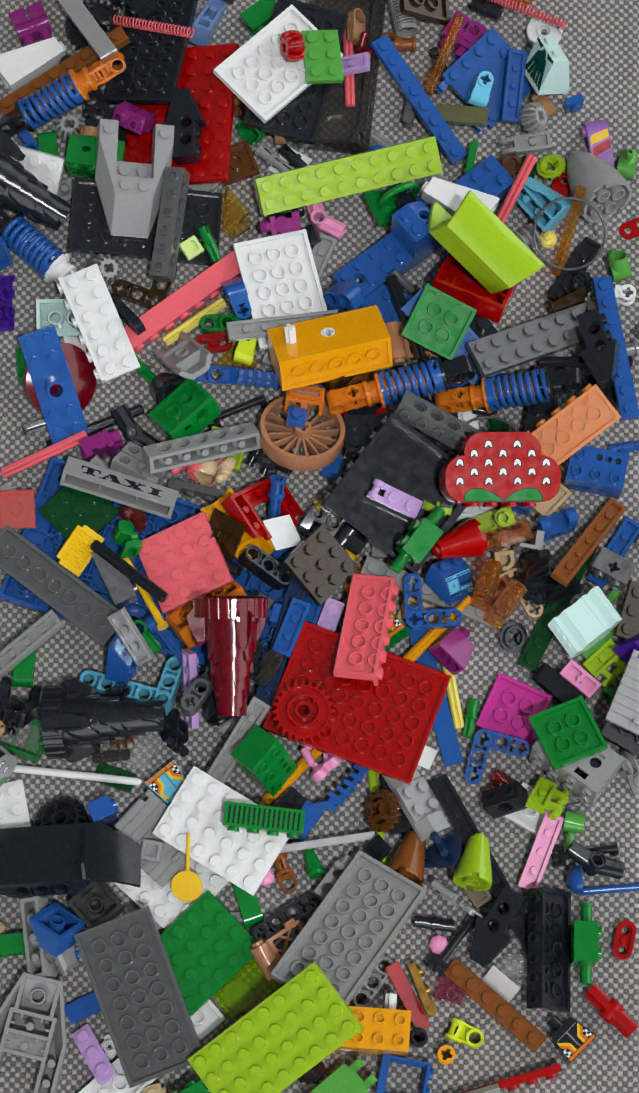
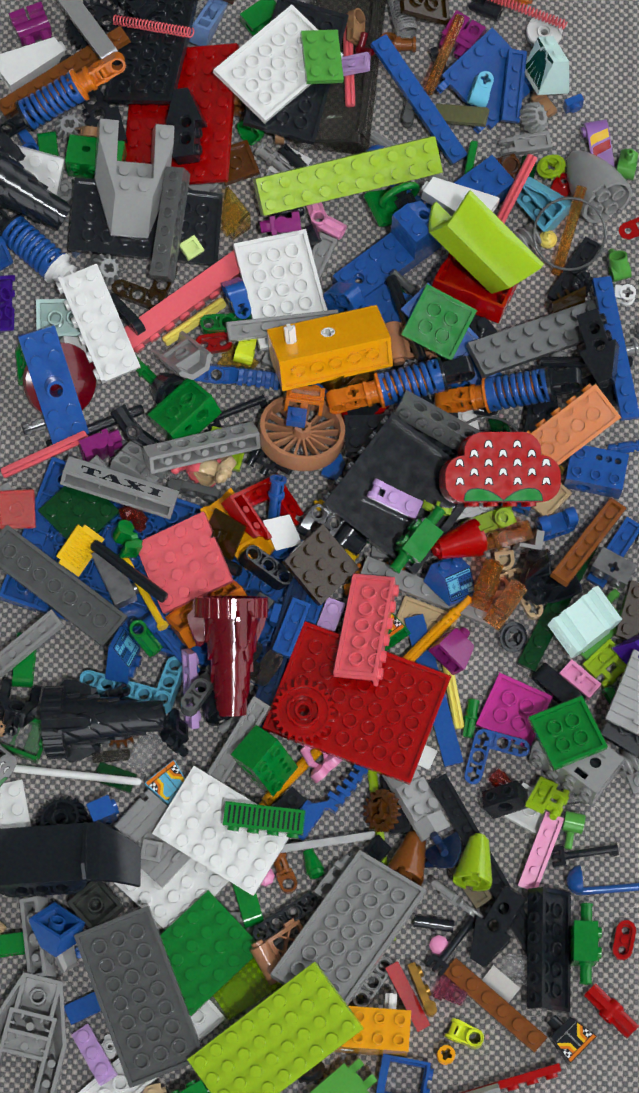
light grey tile [107,607,155,667] -> none
magenta hips [111,101,157,135] -> none
yellow piece [171,833,203,902] -> none
green axle [197,225,222,263] -> none
red gear [280,30,306,62] -> none
blue beam [404,573,462,630] -> none
black cone [409,1027,428,1048] -> none
black piece [565,840,625,879] -> none

